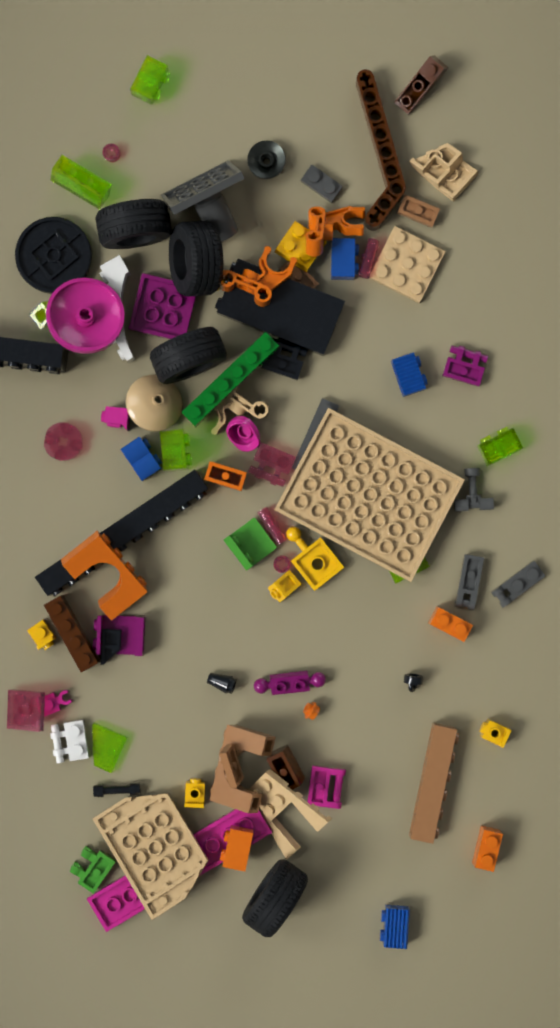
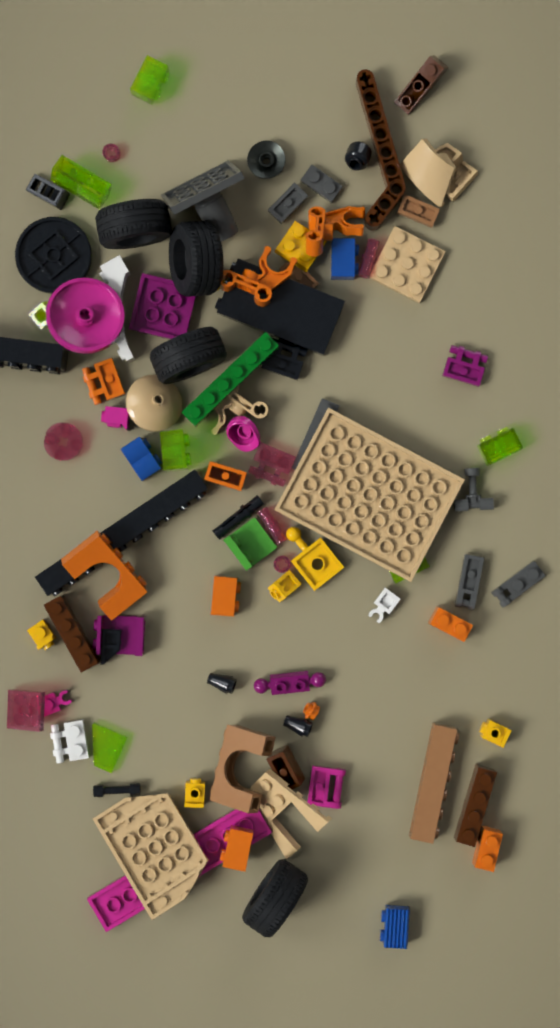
bright green plate [70,846,116,894] -> none
medium nougat plate [219,744,244,788] -> none
blue brick [391,352,428,397] -> none
black tile [404,674,423,692] -> none
none -> black slope [26,174,70,210]
none -> orange plate [82,358,125,405]
none -> orange brick [211,576,241,617]
none -> black pin [212,495,265,540]
none -> dark grey plate [268,182,308,224]
none -> black cone [283,715,313,737]
none -> black head [345,141,372,171]
none -> white plate [368,588,400,623]
none -> tan slope [399,139,456,207]
none -> reddish brown brick [454,764,497,847]

